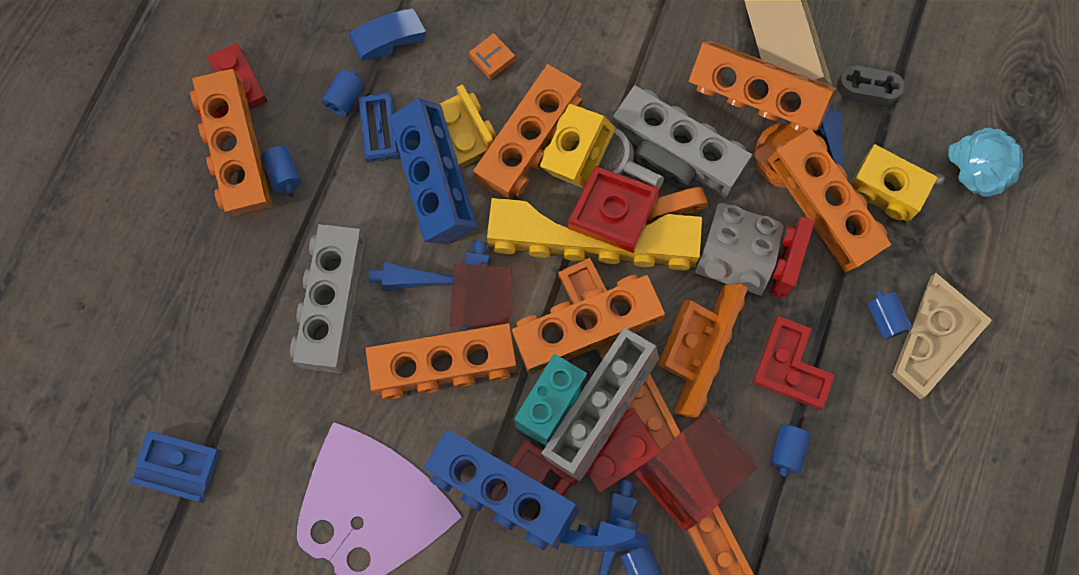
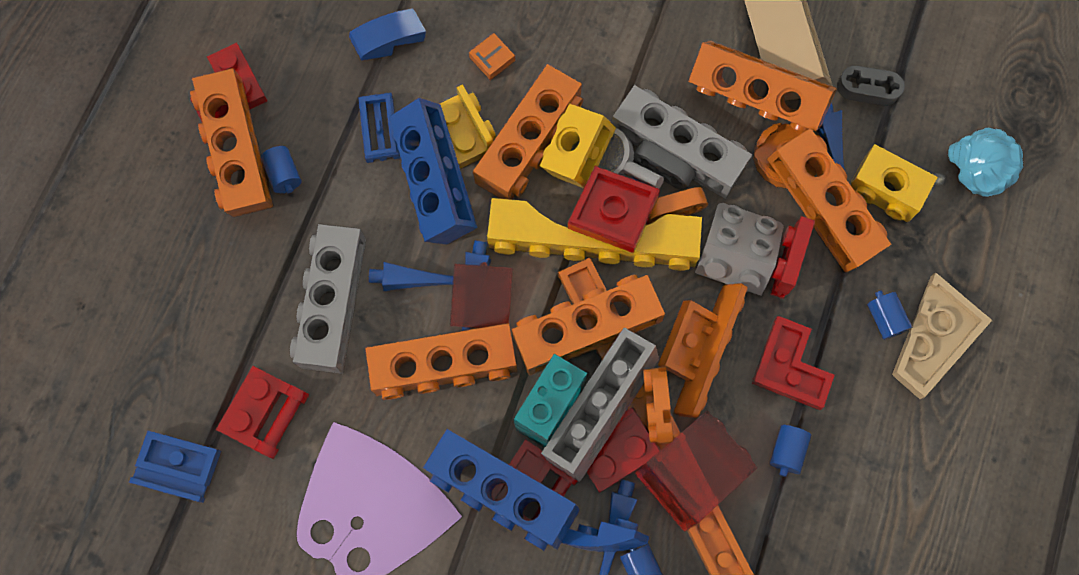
blue piece [321,69,365,117] -> none
none -> red plate [216,366,310,460]
none -> orange plate [643,367,673,444]

